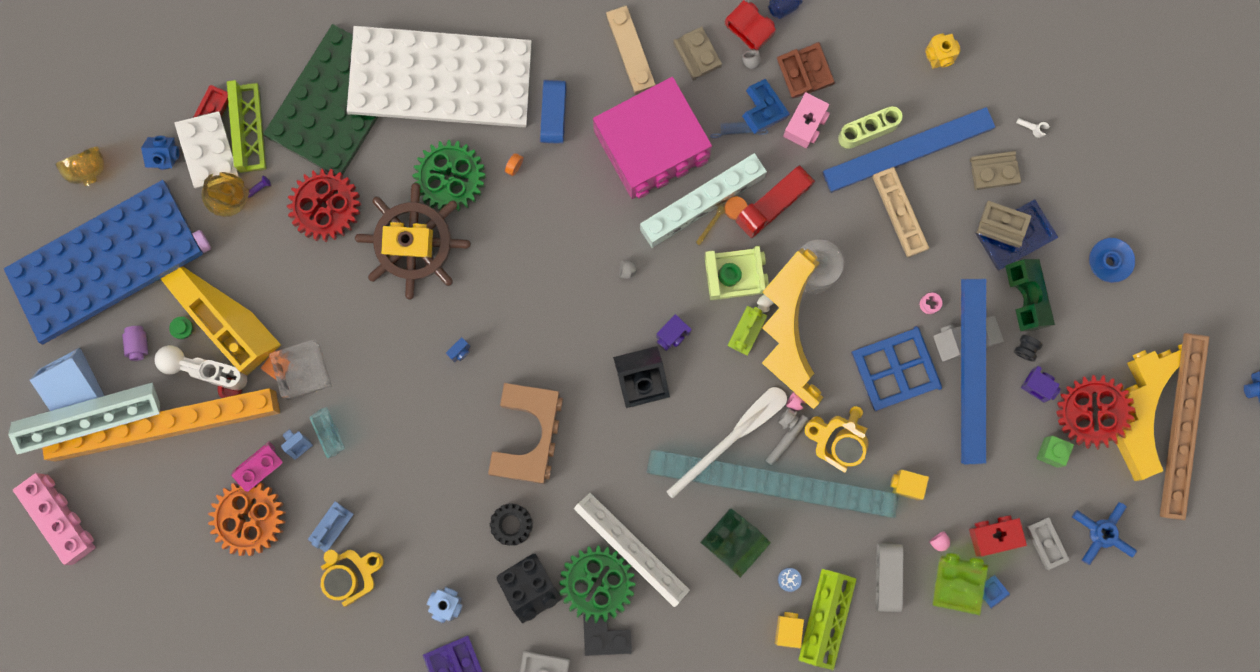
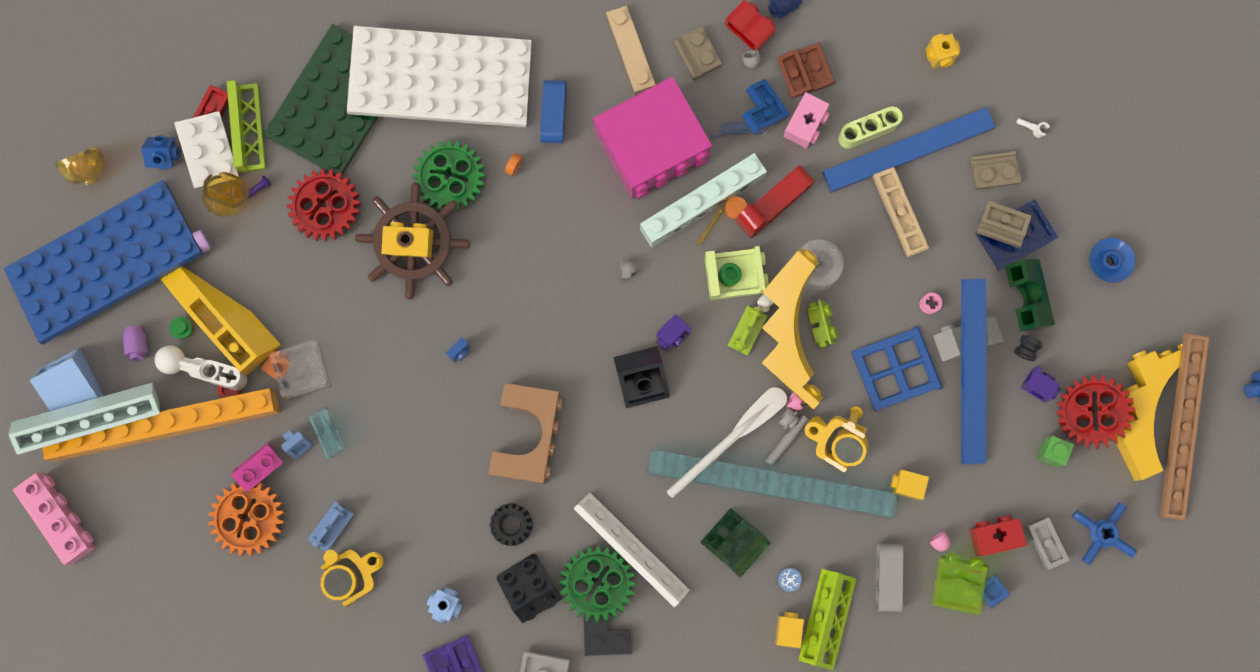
none -> lime hinge [807,299,838,348]

